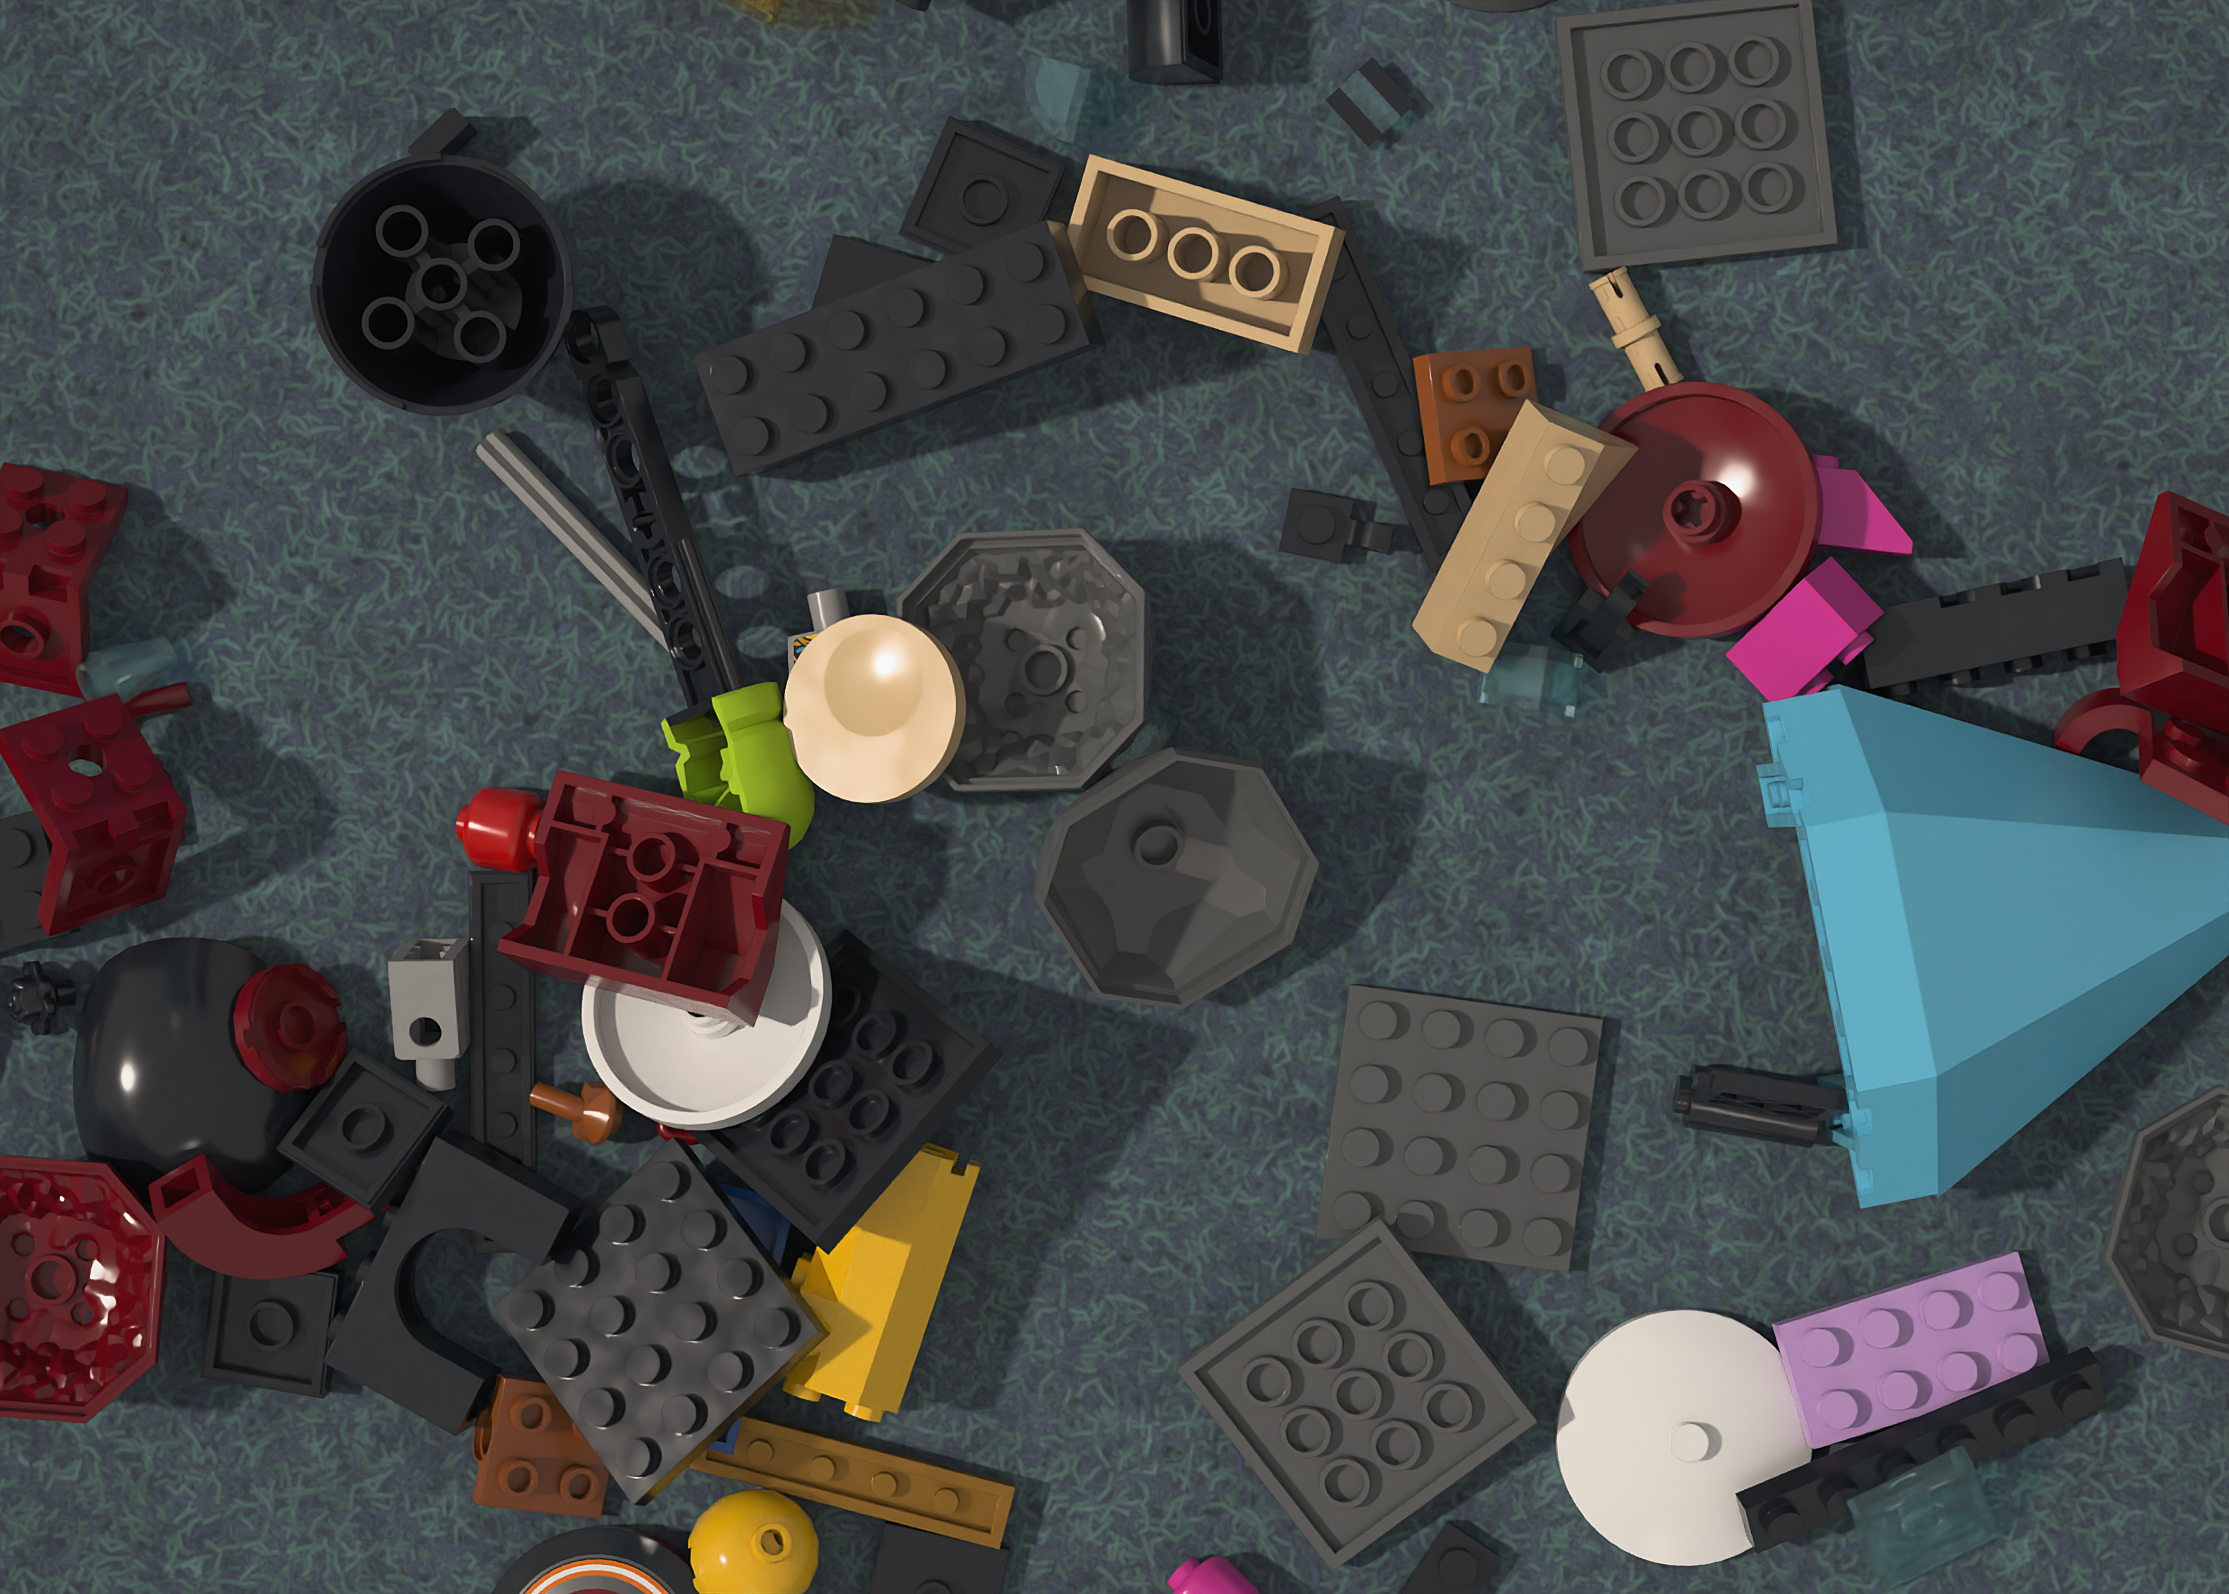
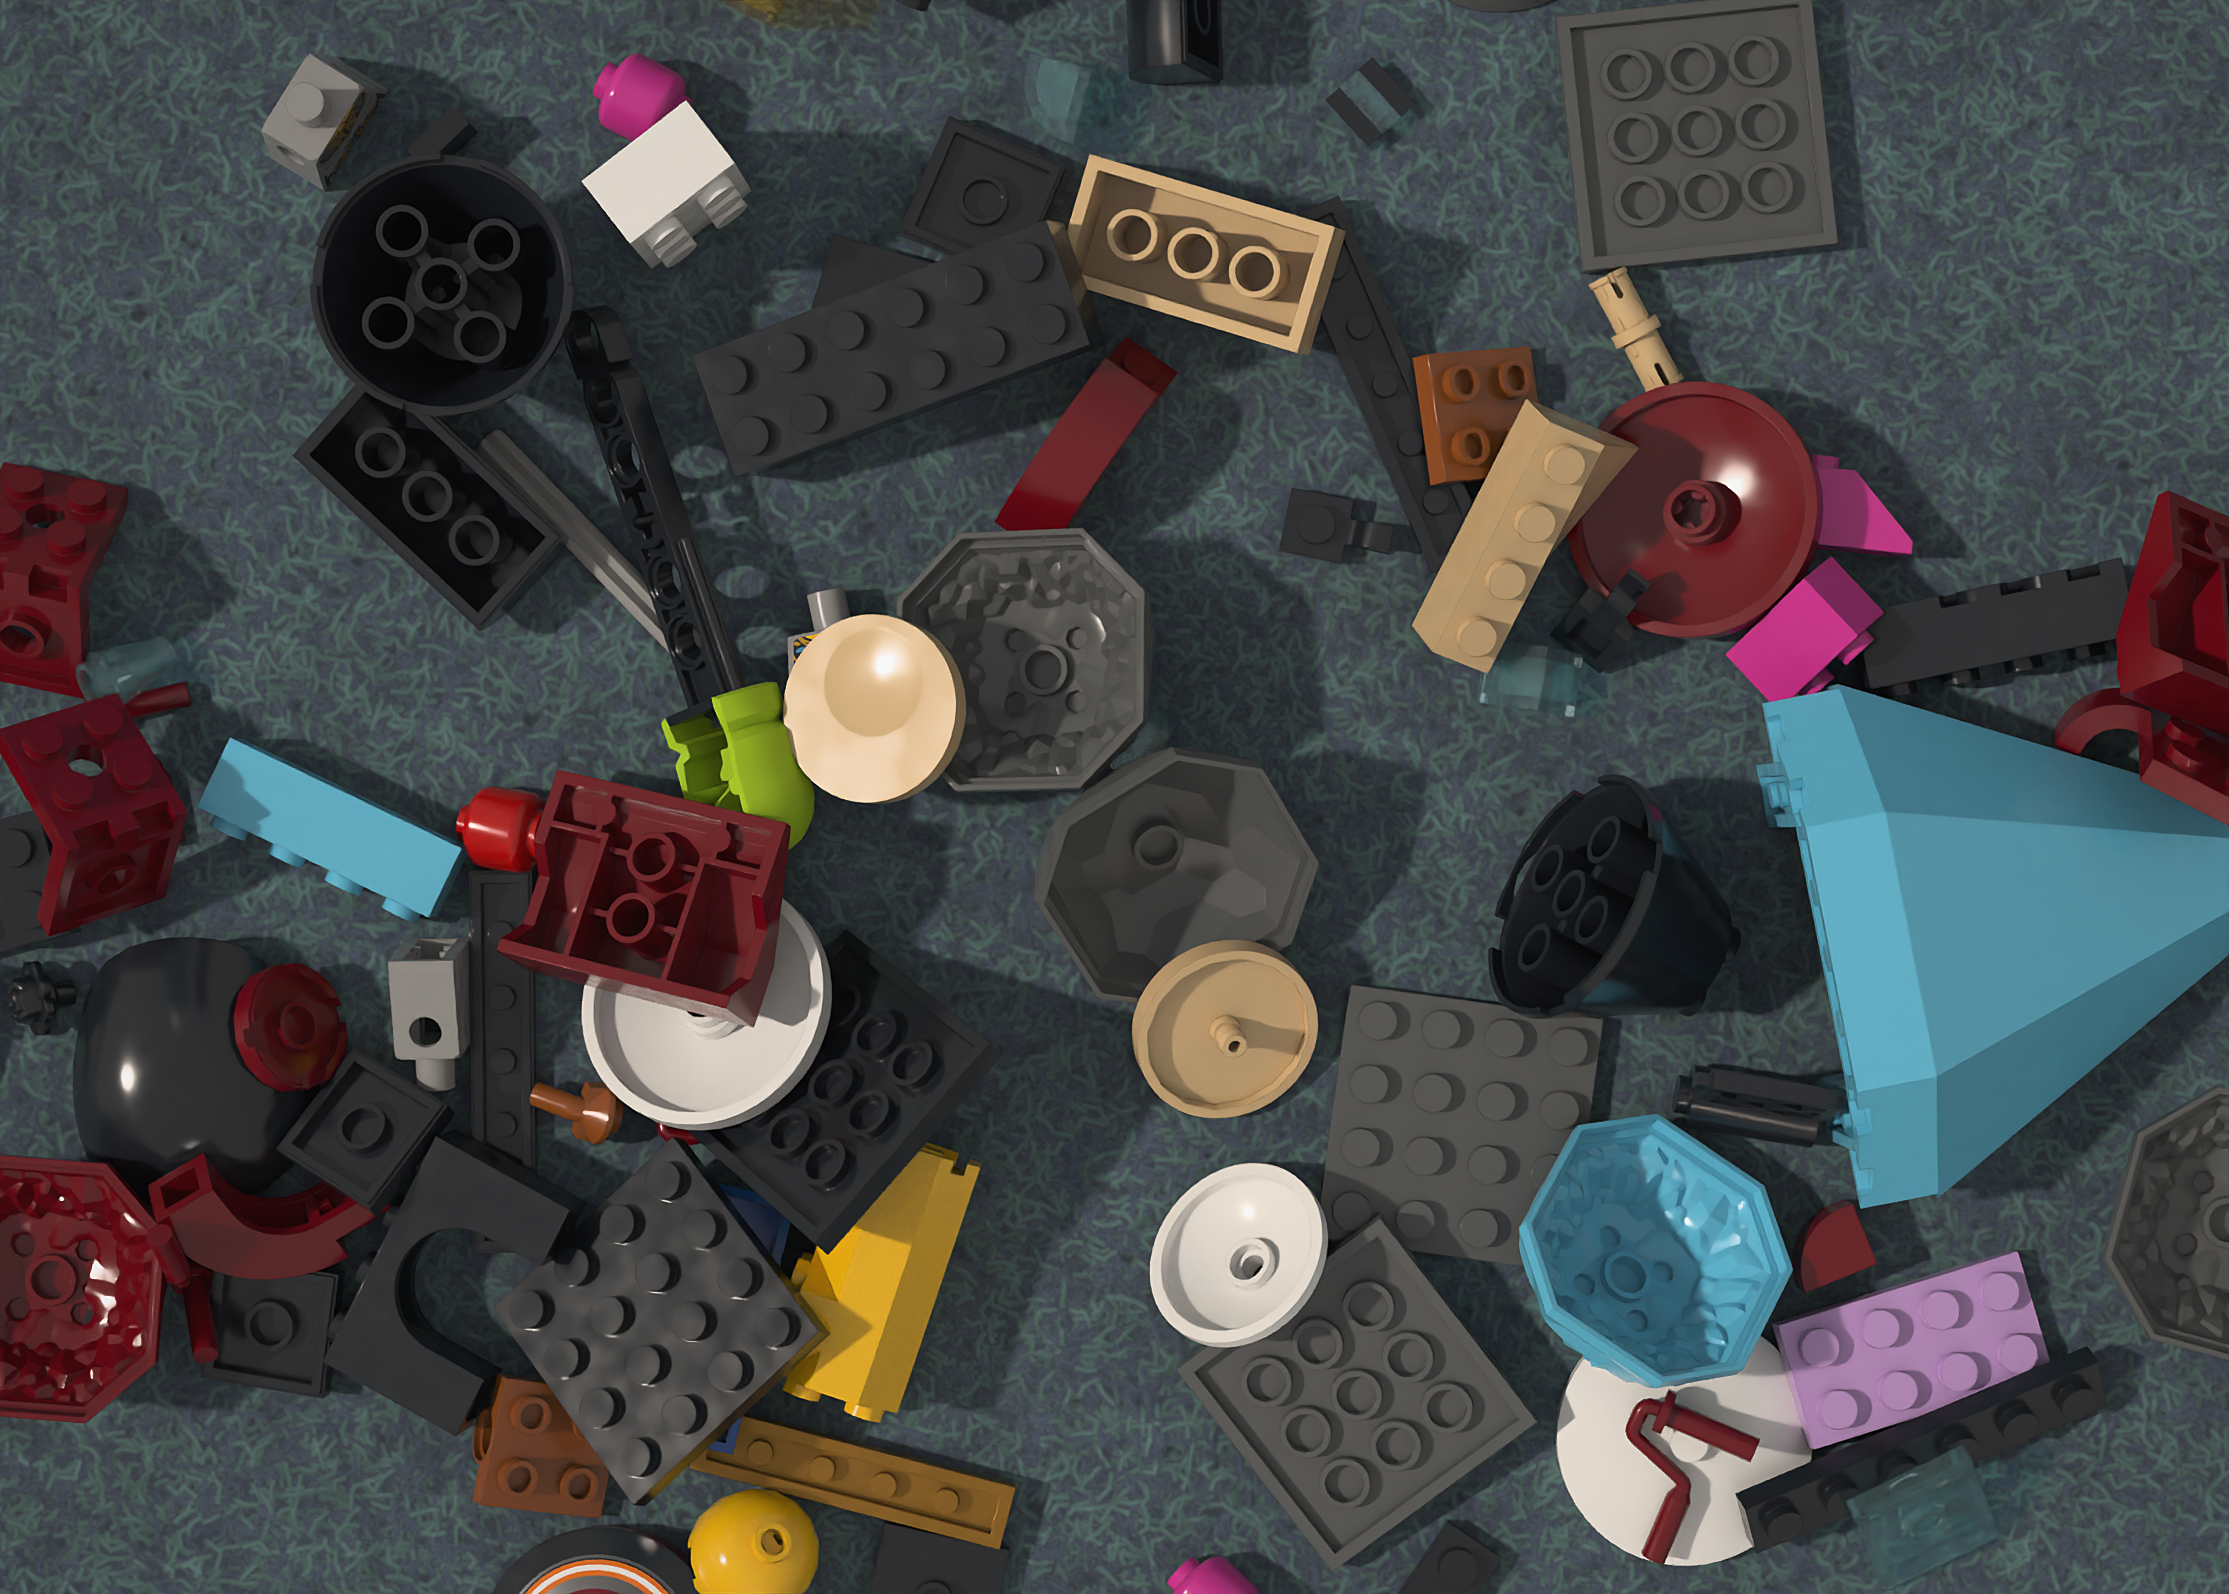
none -> dark red piece [147,1224,219,1363]
none -> medium azure brick [197,737,467,923]
none -> light grey torso [261,53,388,192]
none -> black brick [292,384,569,631]
none -> white brick [582,100,752,268]
none -> dark pink head [593,53,693,142]
none -> dark red arch [994,336,1178,531]
none -> tan piece [1132,940,1318,1118]
none -> white dish [1150,1163,1328,1348]
none -> black cone [1488,774,1741,1019]
none -> medium azure rock [1519,1114,1793,1389]
none -> dark red piece [1625,1389,1760,1564]
none -> dark red brick [1792,1199,1877,1293]

